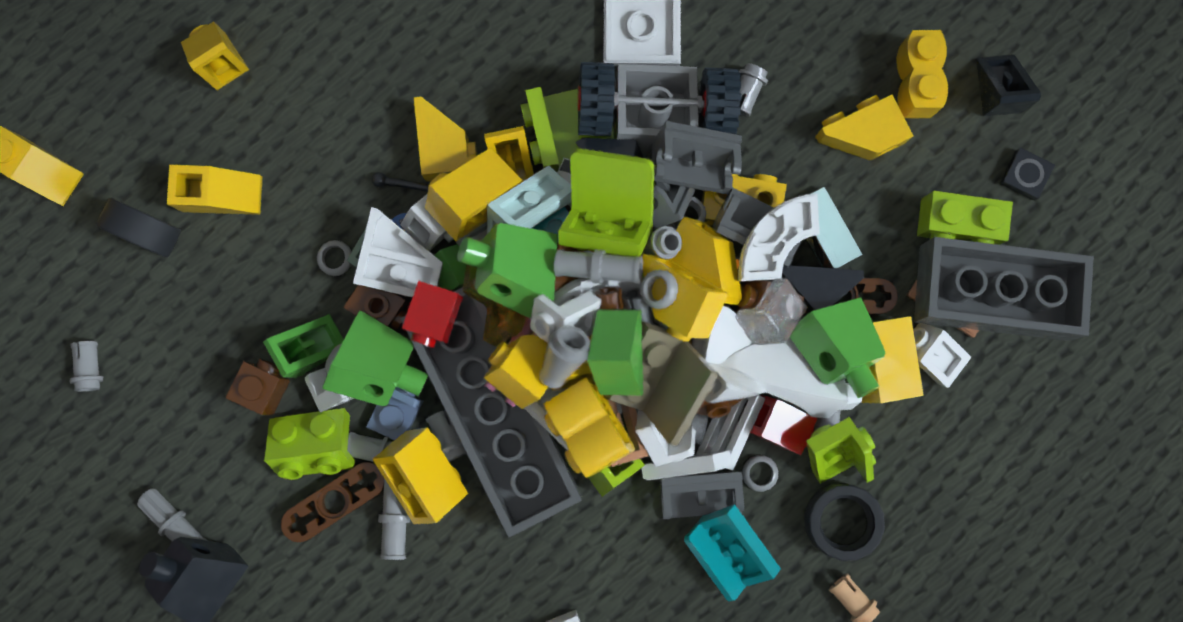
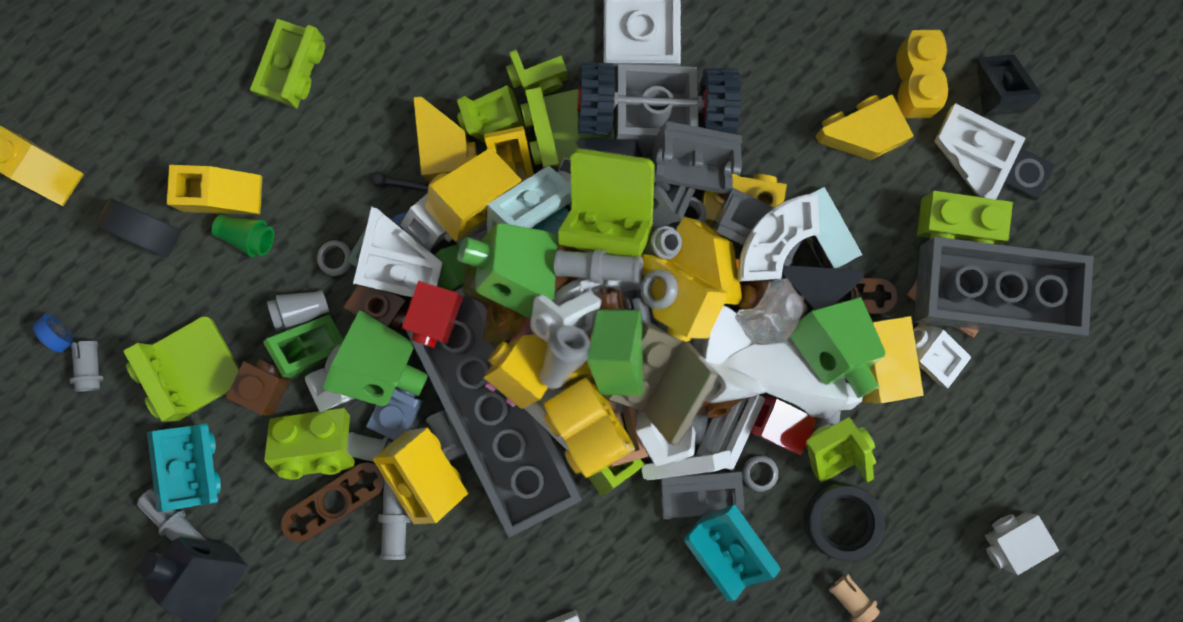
yellow slope [181,21,249,90] -> none
light grey pin [739,63,768,116] -> none
none -> blue tile [33,313,74,352]
none -> lime bracket [123,317,240,422]
none -> teal bracket [147,423,221,512]
none -> green cone [212,215,275,257]
none -> lime bracket [250,19,325,109]
none -> light grey cone [267,290,329,332]
none -> lime bracket [457,85,524,142]
none -> lime bracket [506,50,568,96]
none -> white wing [934,103,1025,199]
none -> white brick [985,512,1059,575]

